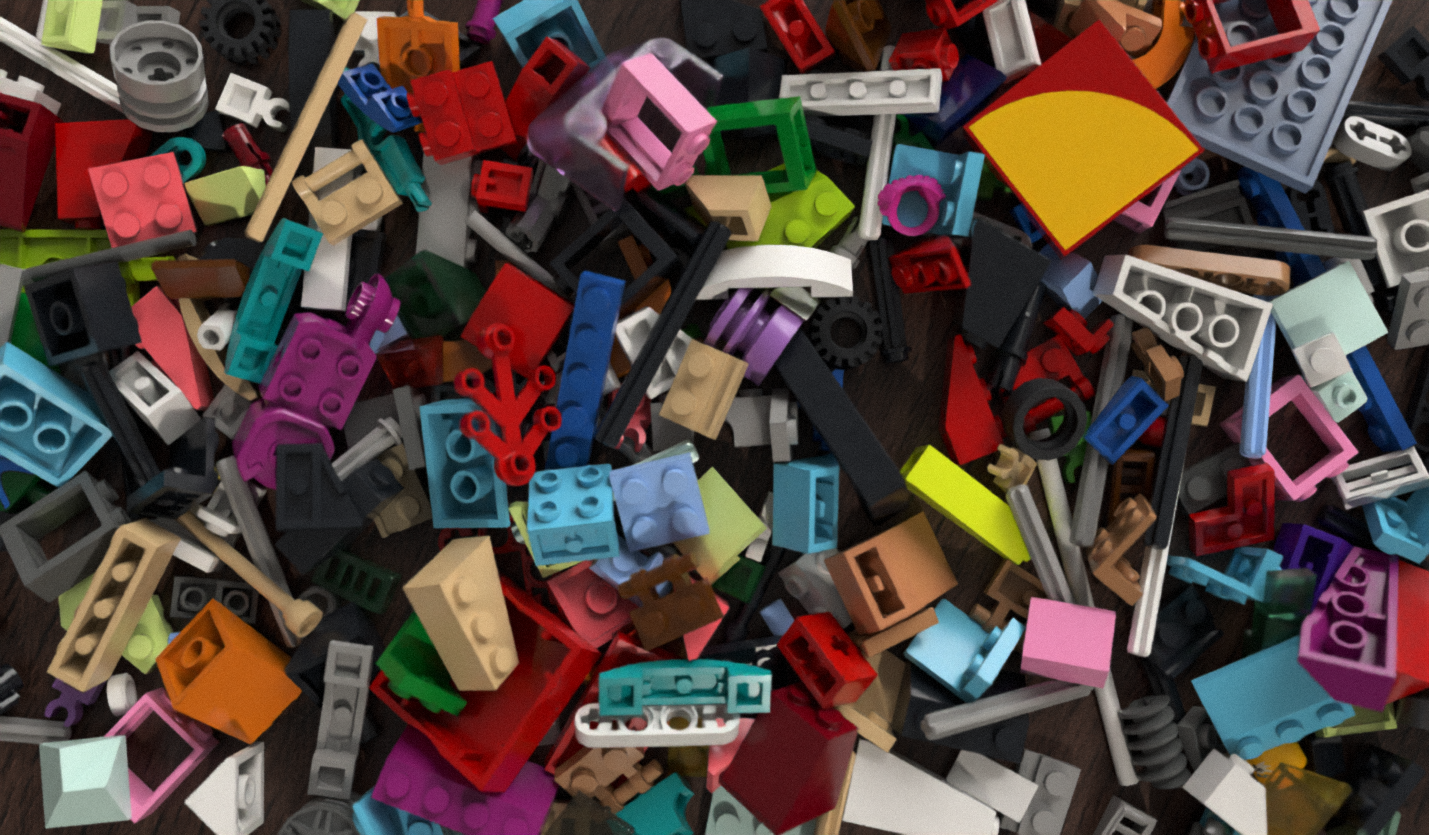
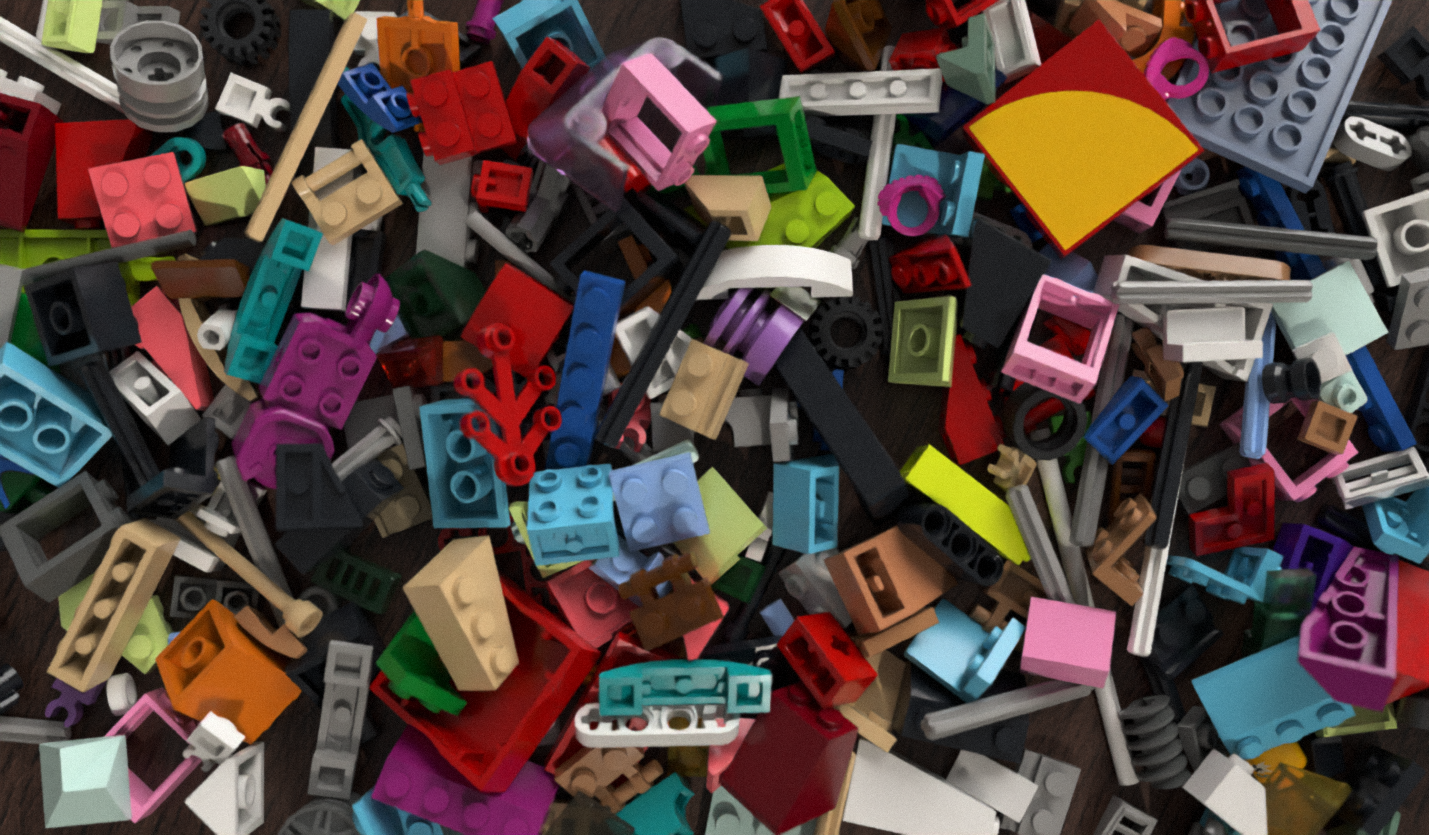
none -> white plate [183,711,245,772]
none -> medium nougat slope [234,606,308,659]
none -> yellowish green slope [888,296,958,387]
none -> black beam [897,500,1004,586]
none -> sand green slope [936,14,995,104]
none -> bright pink window [1001,274,1119,404]
none -> light grey axle [1111,280,1313,304]
none -> dark pink piece [1143,37,1209,100]
none -> white panel [1163,307,1263,362]
none -> black wheel [1262,358,1321,404]
none -> medium nougat plate [1297,401,1358,455]

